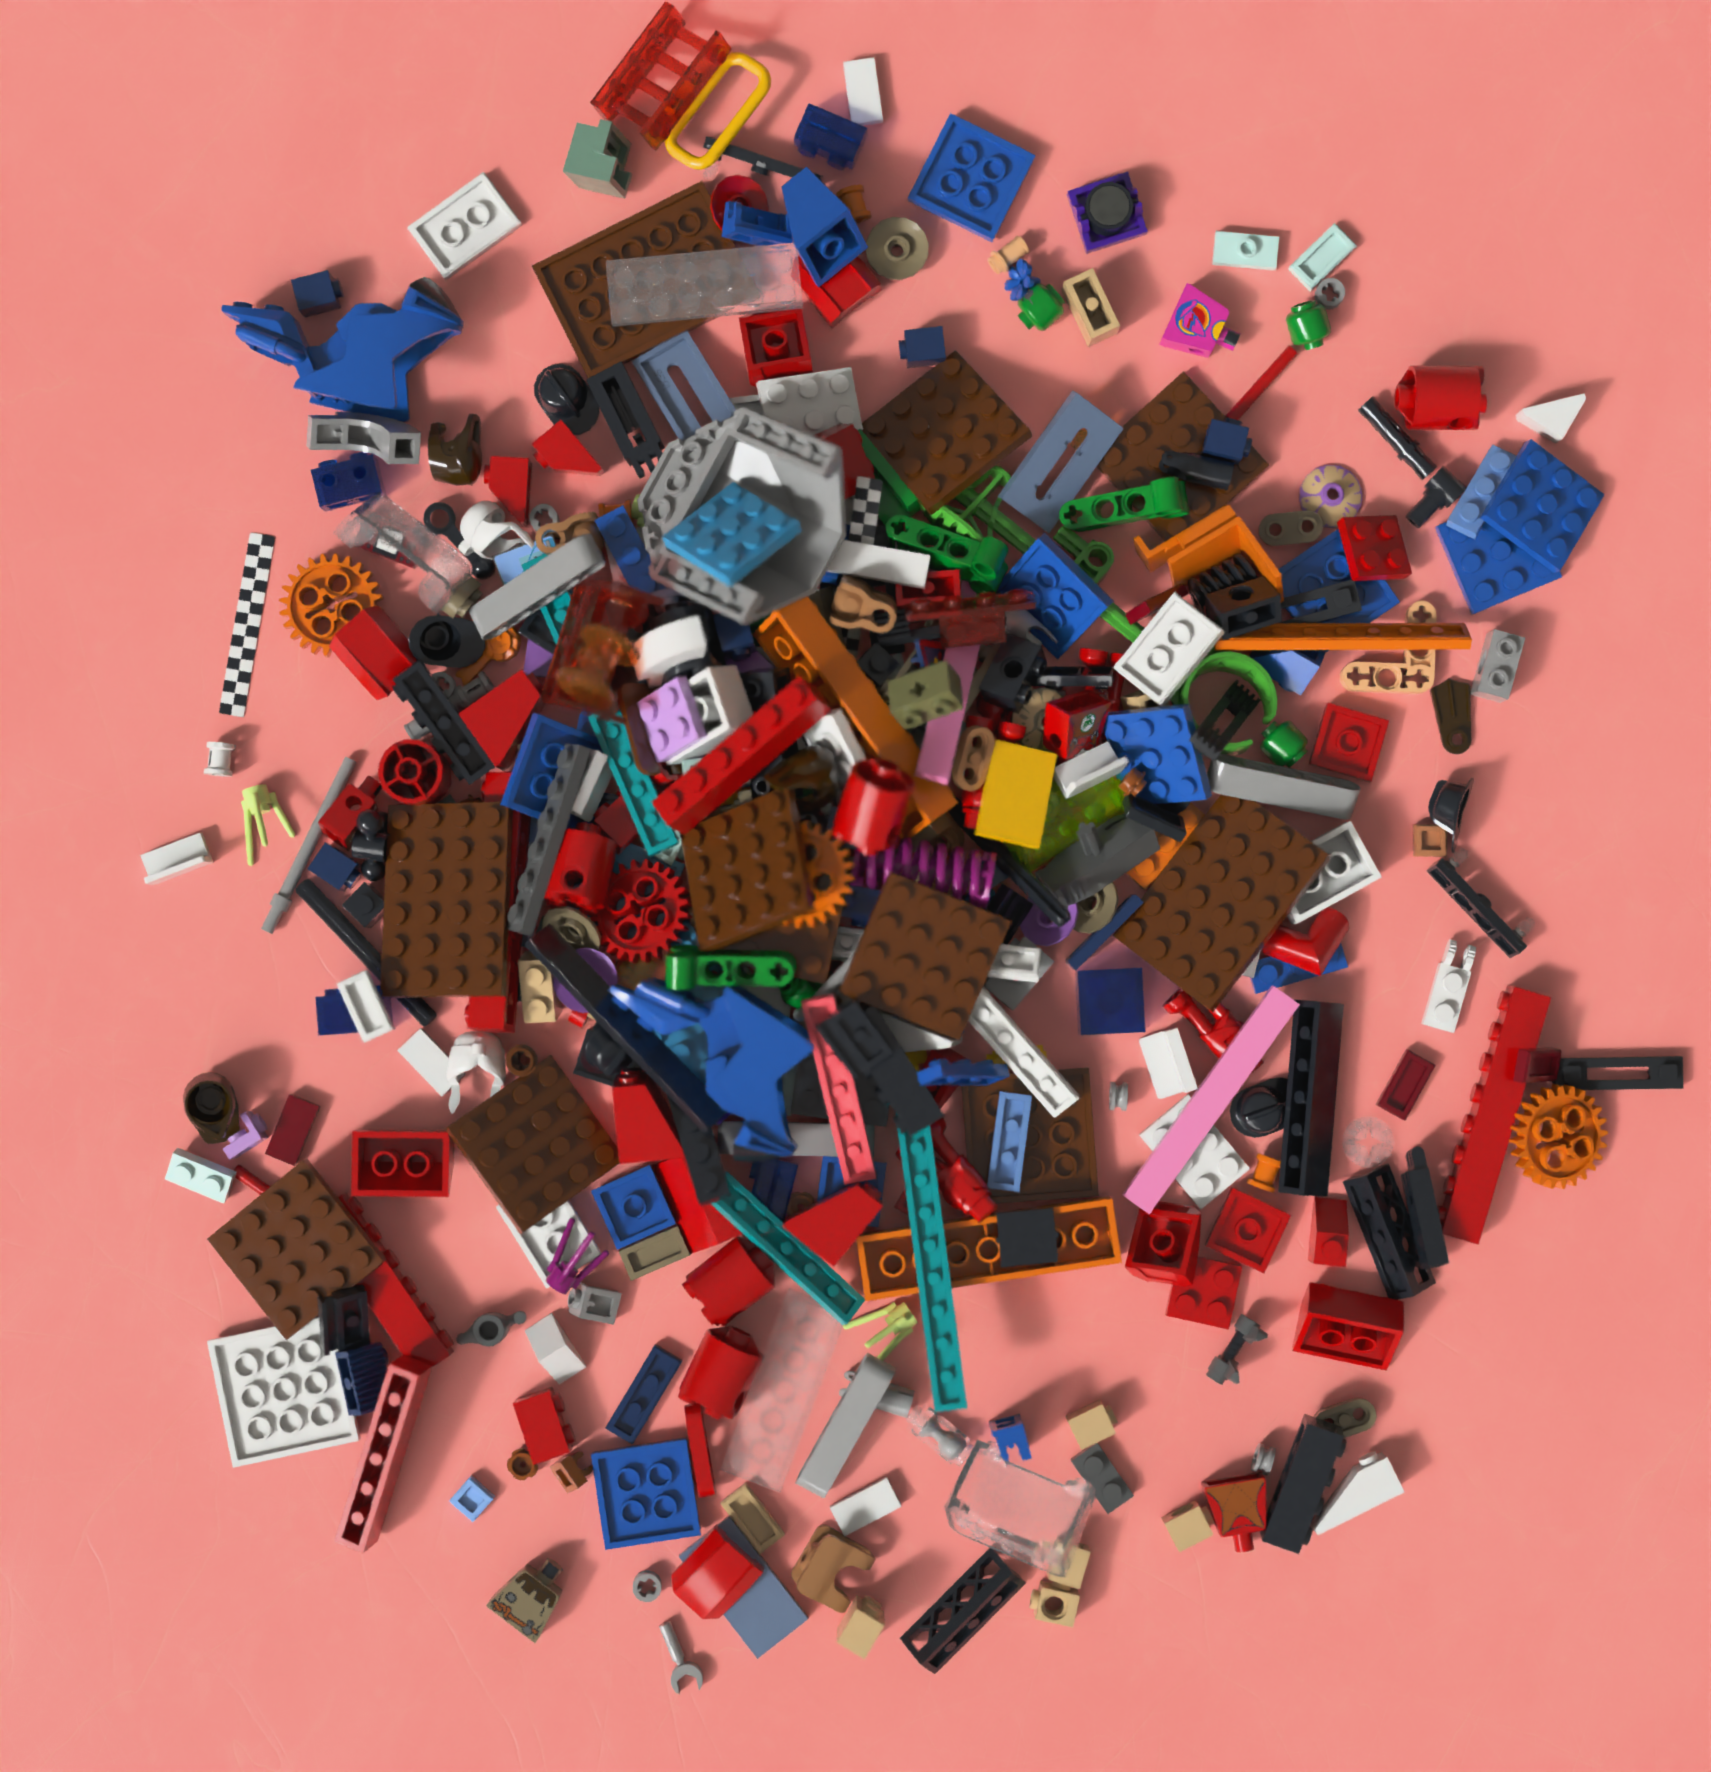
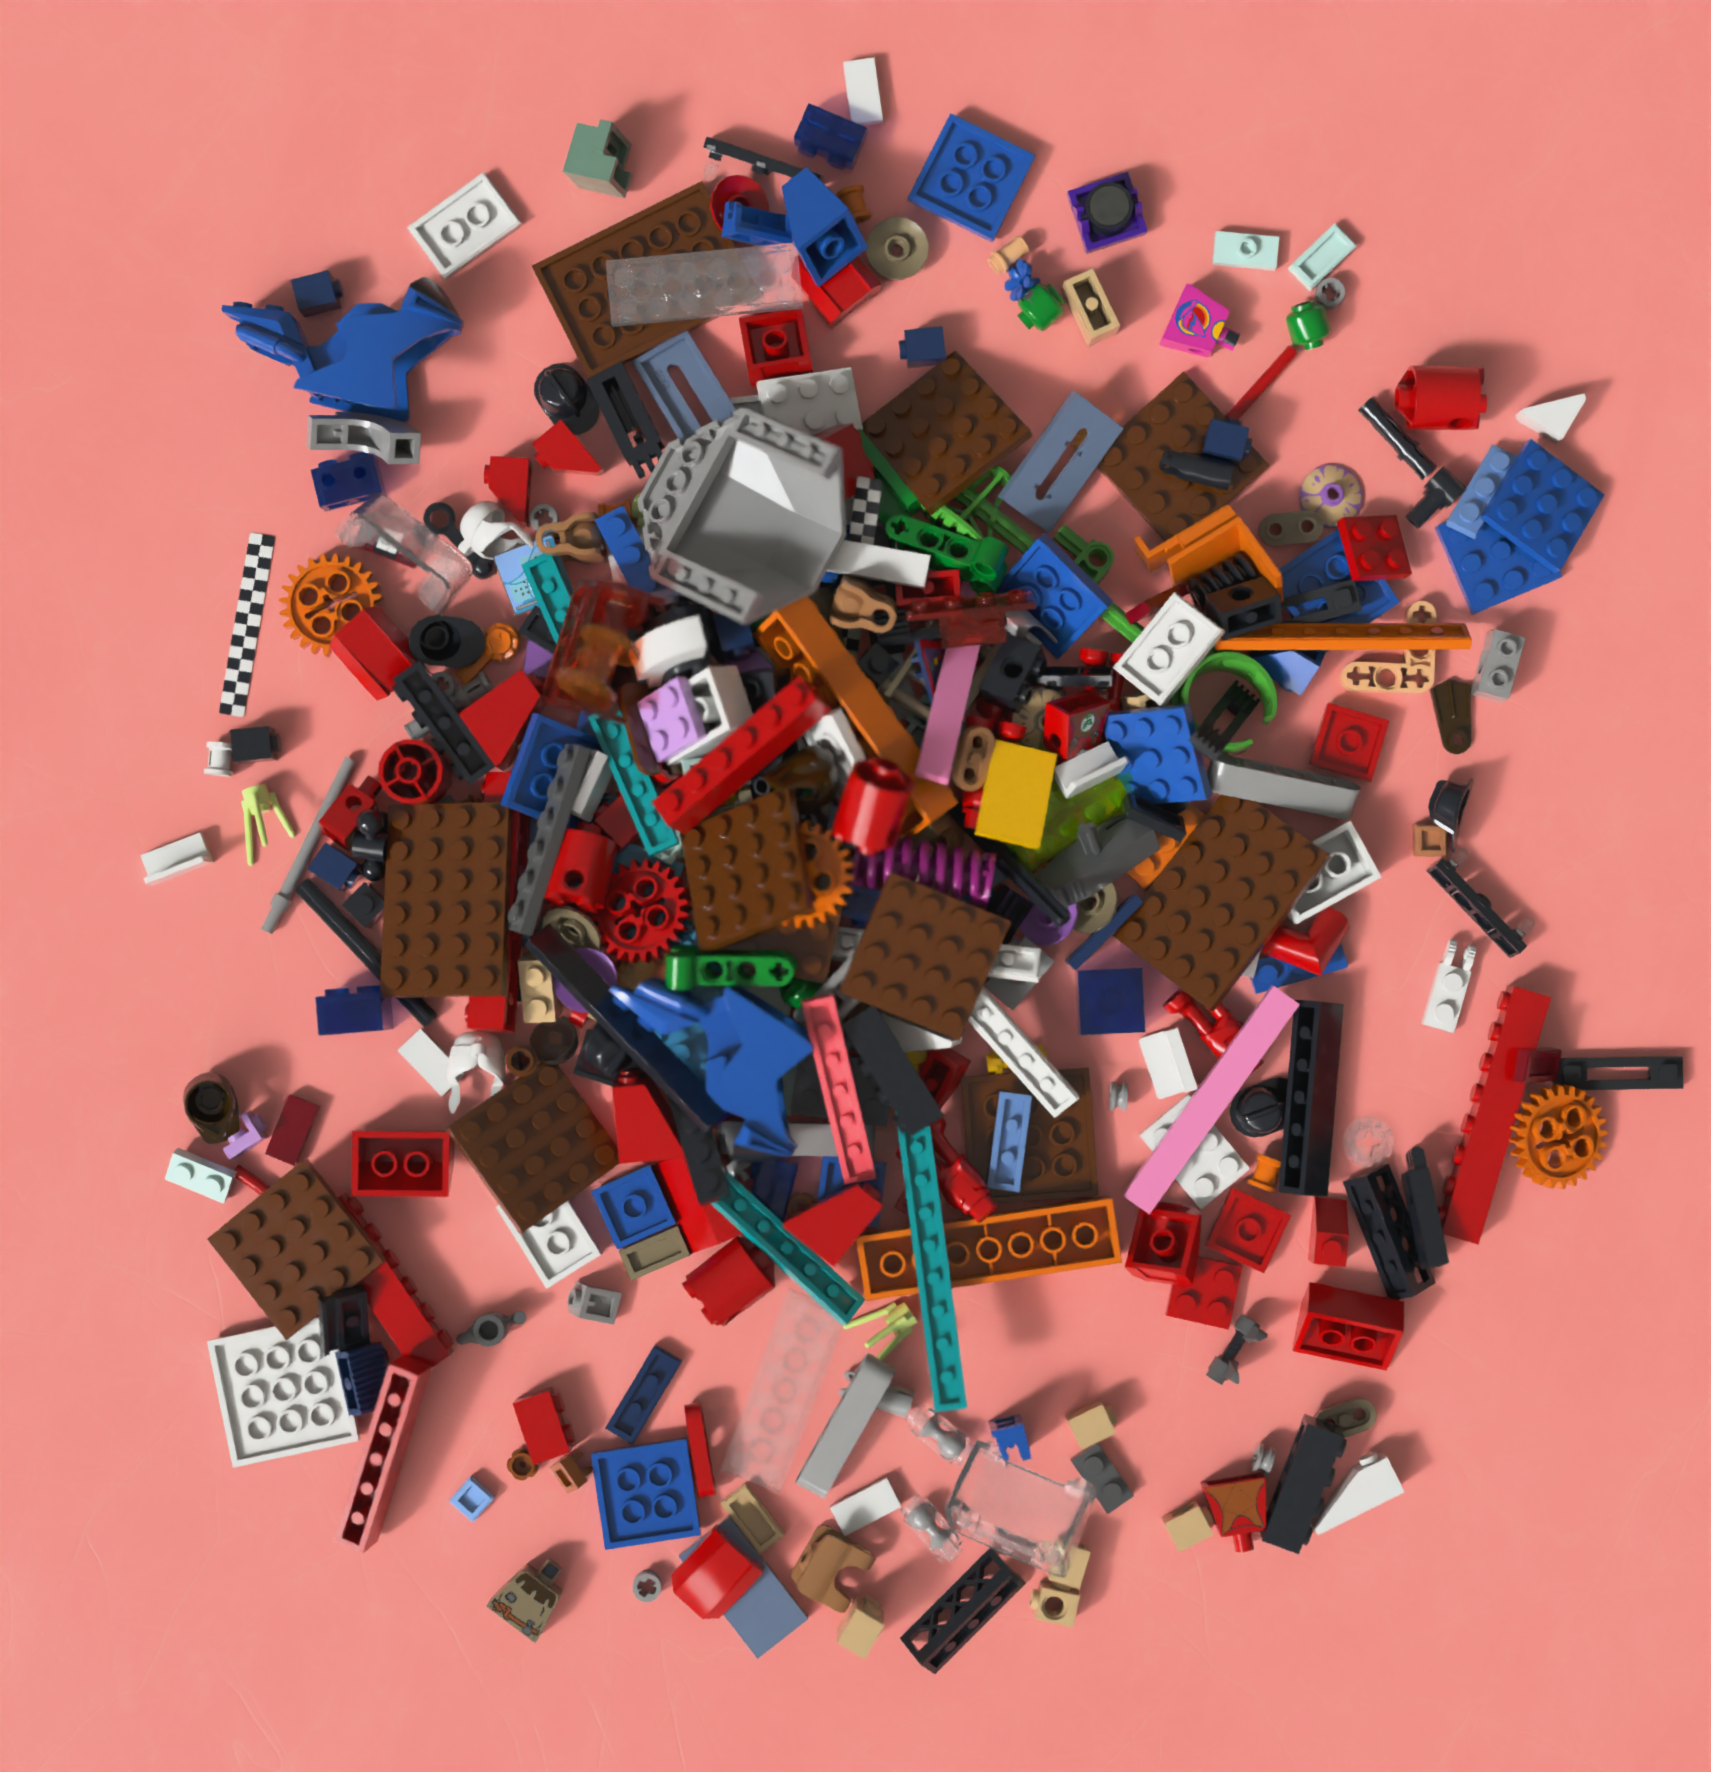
white tile [336,970,395,1043] -> none
dark brown helmet [428,414,482,486] -> none
dark tan plate [443,576,483,618] -> none
light grey beam [468,534,605,640] -> none
white slope [525,1313,587,1385] -> none
magenta plant [545,1217,609,1295] -> none
clear red fence [590,1,732,151] -> none
light grey piece [659,1621,703,1694] -> none
yellow bar [661,52,771,170] -> none
dark azure plate [662,482,802,587] -> none
red cylinder [677,1326,765,1420] -> none
black plate [816,998,893,1079] -> none
olive brick [888,660,964,730] -> none
blue plate [917,1059,1010,1086] -> none
black piece [995,1208,1059,1267] -> none
green piece [1059,477,1190,532] -> none
dark orange plate [1118,767,1147,797] -> none
green head [1260,720,1308,768] -> none
dark red tile [1375,1049,1436,1121] -> none
none -> black brick [230,726,282,764]
none -> clear smoke hair [530,1016,579,1065]
none -> light grey piece [724,1154,753,1182]
none -> clear piece [899,1493,963,1563]

